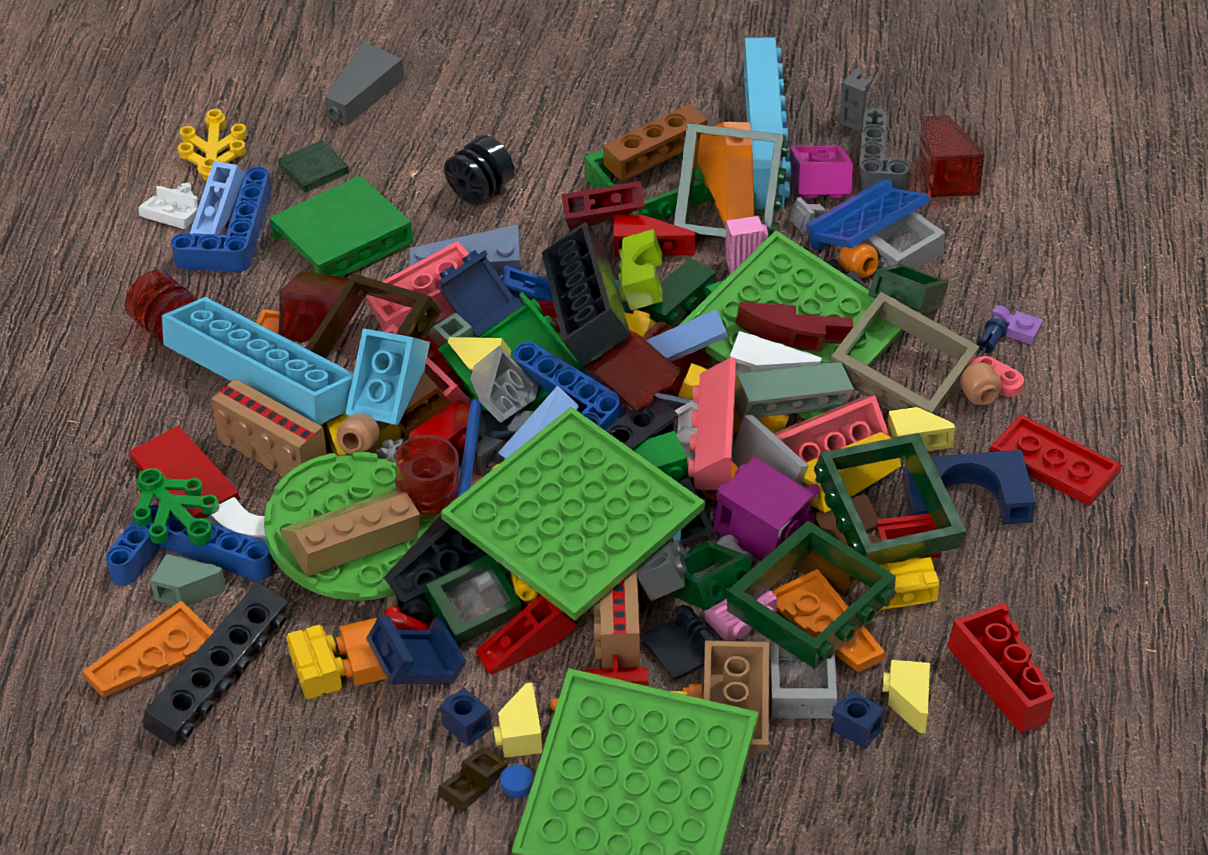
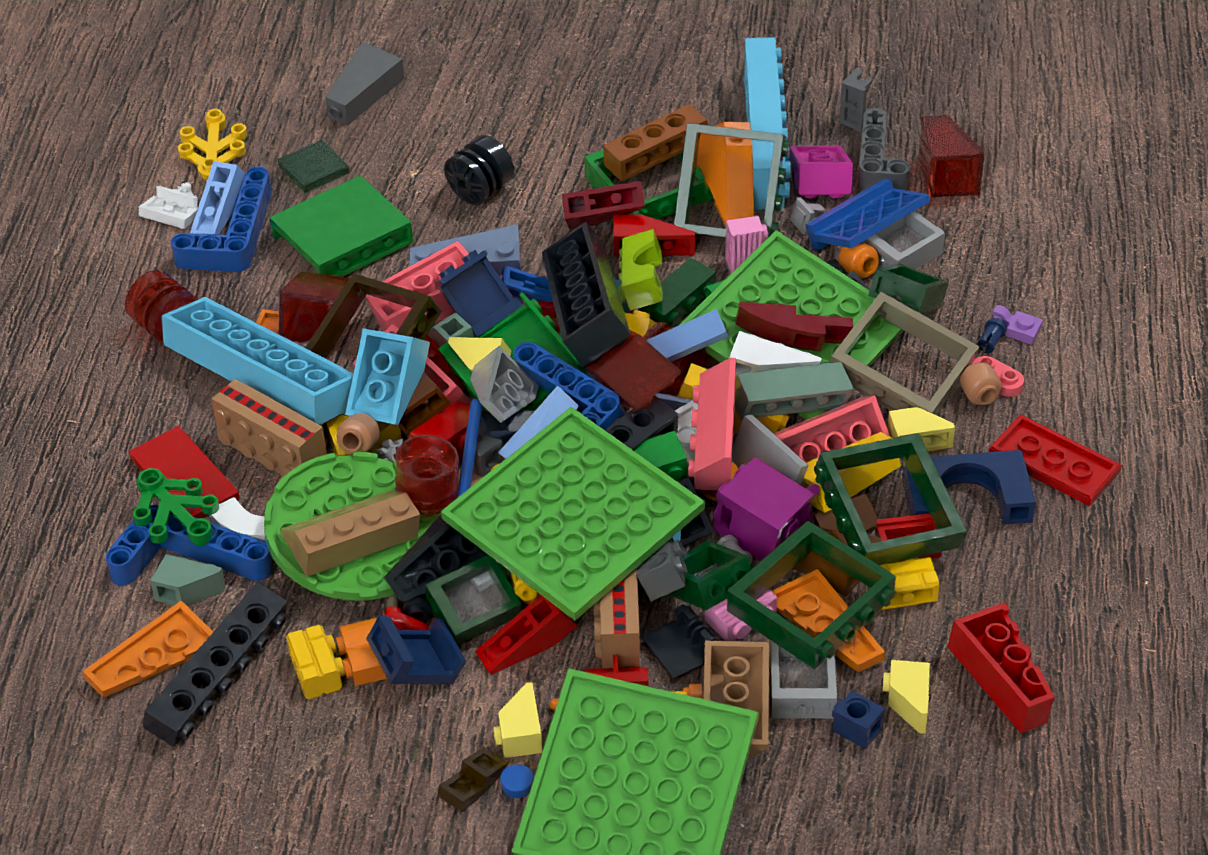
dark blue brick [440,688,492,747] -> none

